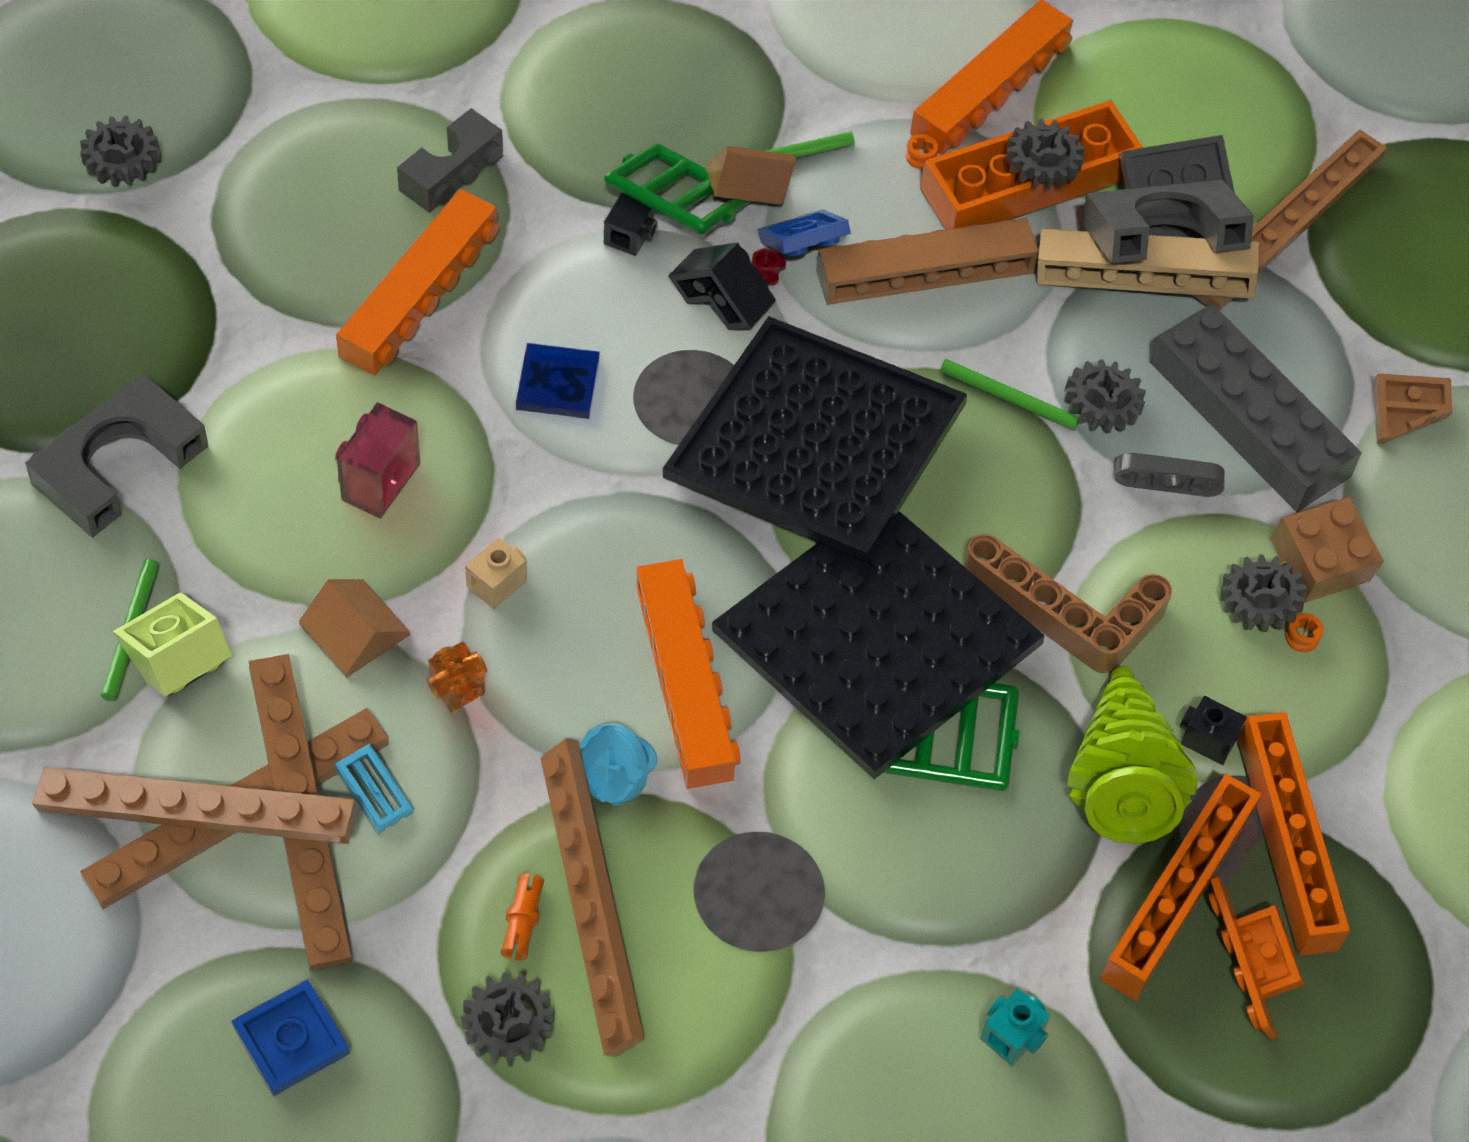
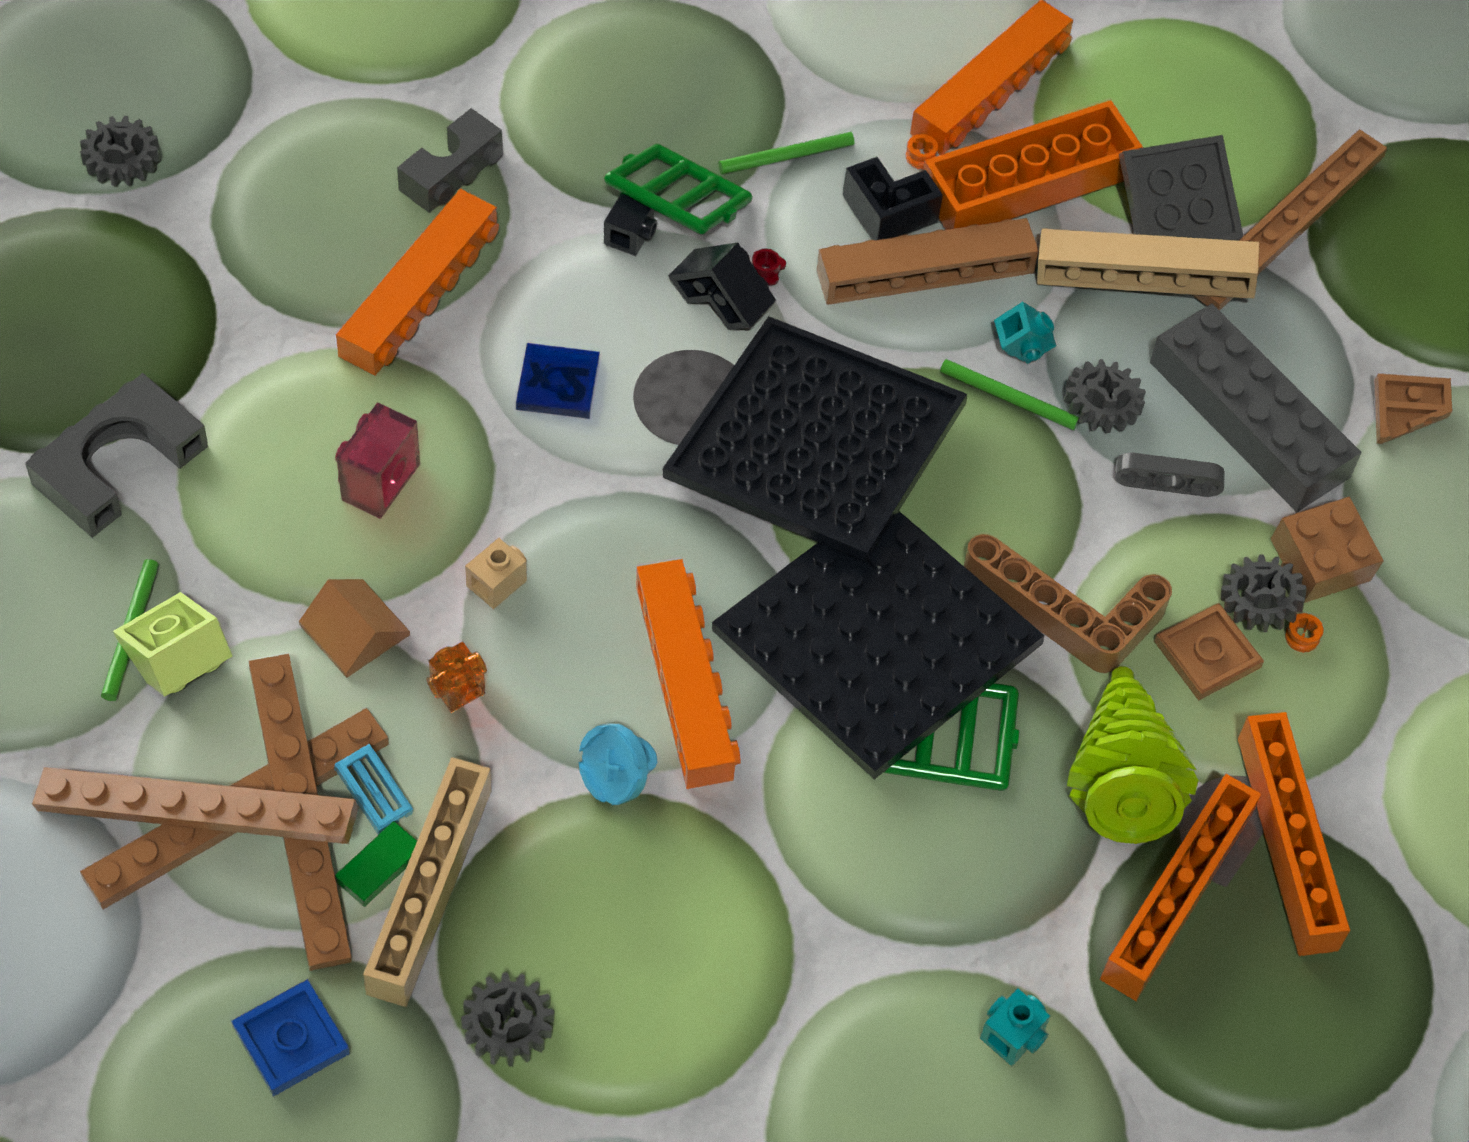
orange pin [500,873,544,961] -> none
medium nougat plate [540,739,644,1057] -> none
flat silver sticker [693,832,825,952] -> none
medium nougat slope [707,146,796,205] -> none
blue plate [758,209,851,256] -> none
dark grey gear [1005,119,1084,189] -> none
dark grey arch [1084,179,1254,263] -> none
black brick [1179,695,1247,766] -> none
orange bracket [1208,876,1305,1040] -> none
none -> green tile [335,821,417,907]
none -> tan brick [363,757,492,1007]
none -> black brick [843,157,943,240]
none -> teal brick [994,301,1056,364]
none -> medium nougat tile [1154,603,1264,700]

